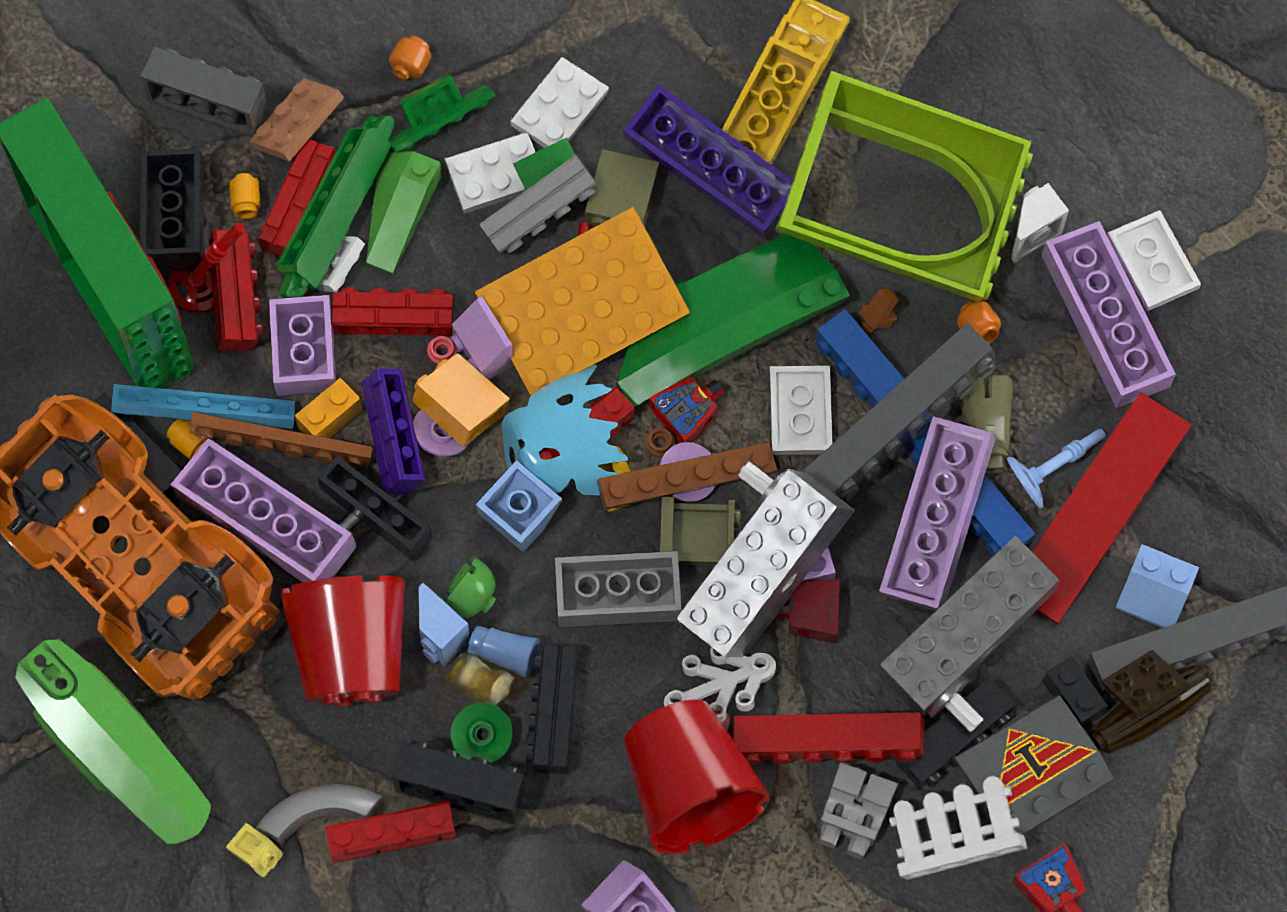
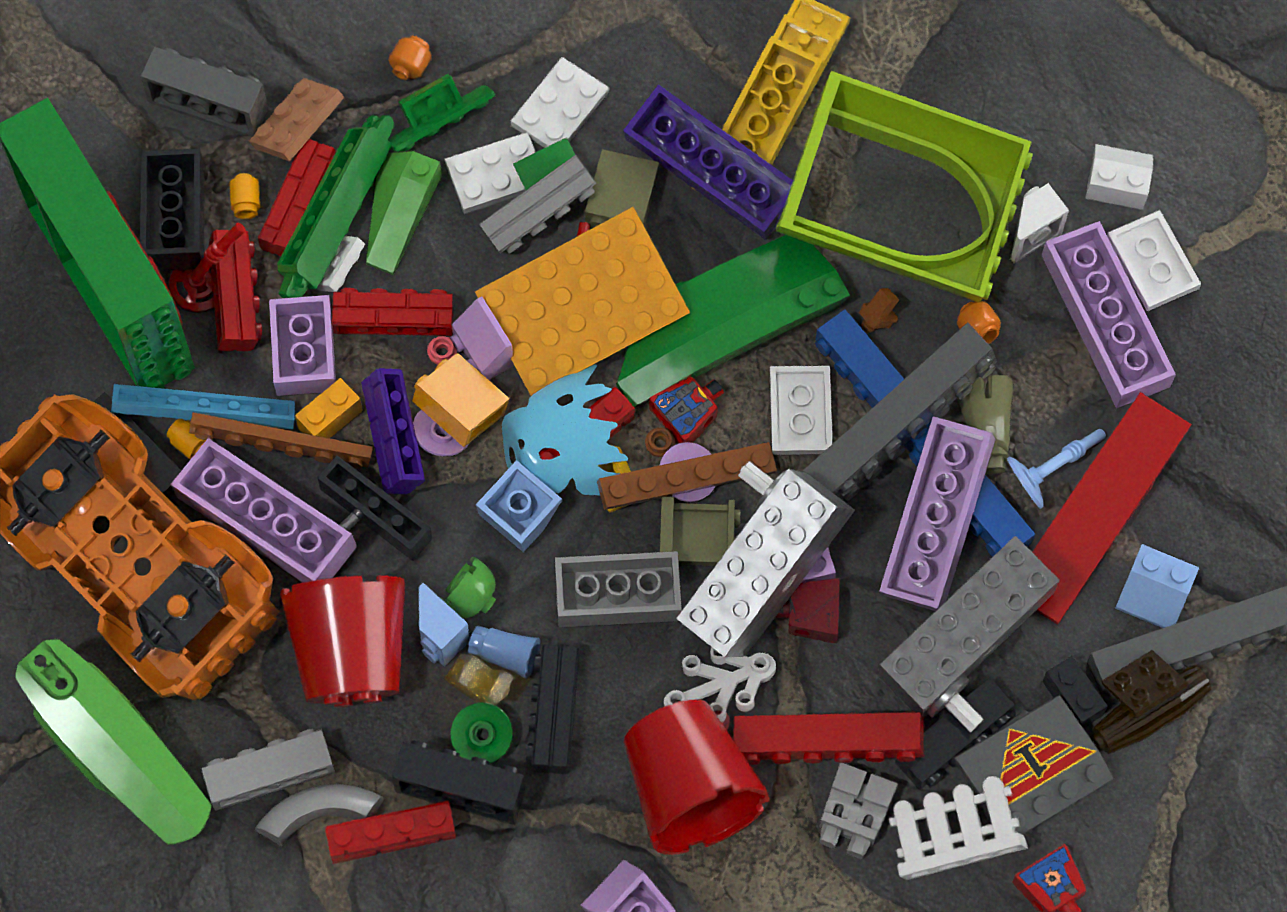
light yellow bracket [226,823,283,877] -> none
none -> light grey brick [201,729,335,811]
none -> white slope [1085,144,1153,210]

